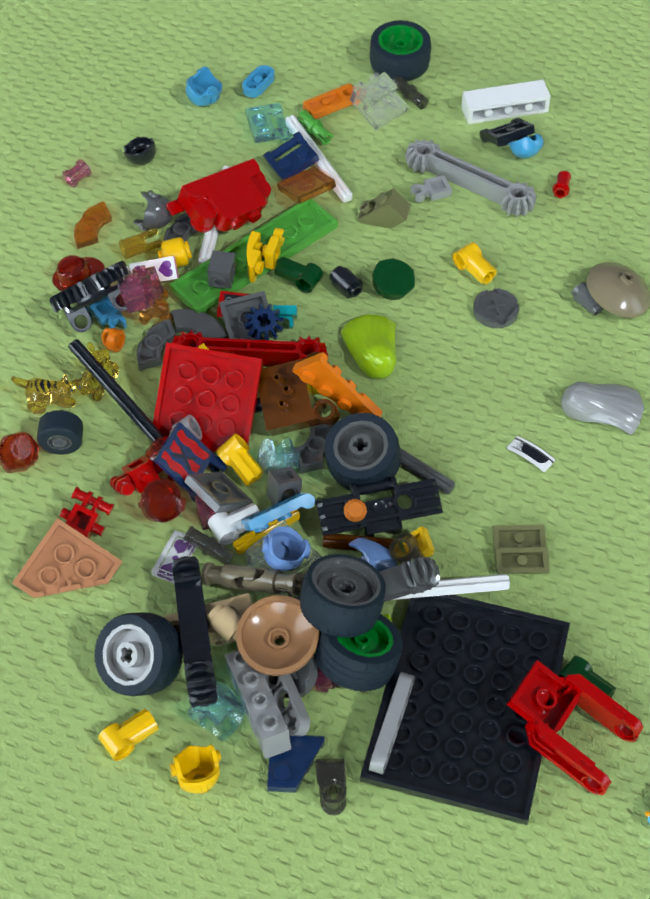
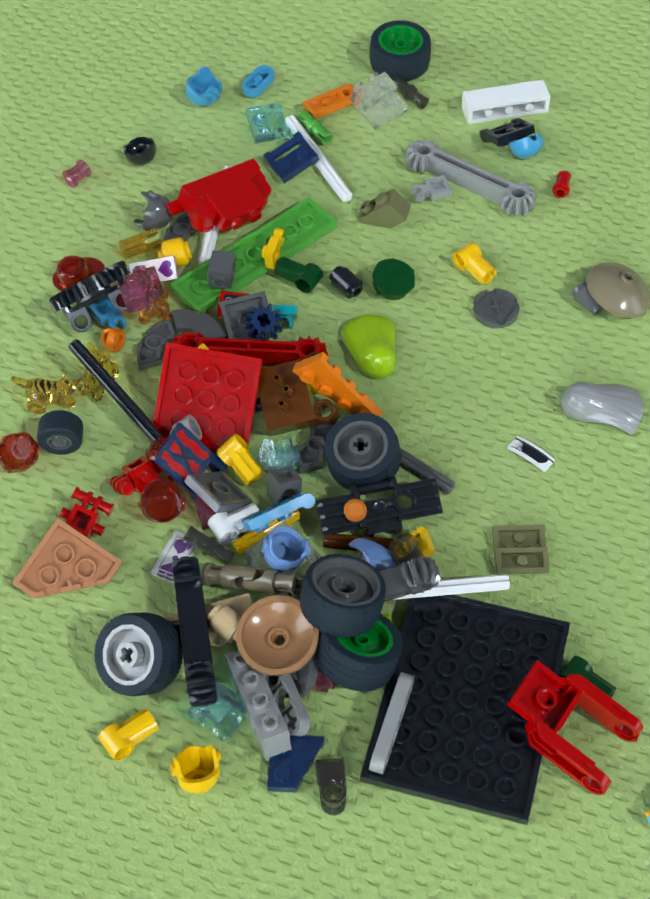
clear orange tile [74,201,112,249] -> none
yellow slope [247,231,264,283] -> none
clear orange tile [277,167,336,204] -> none

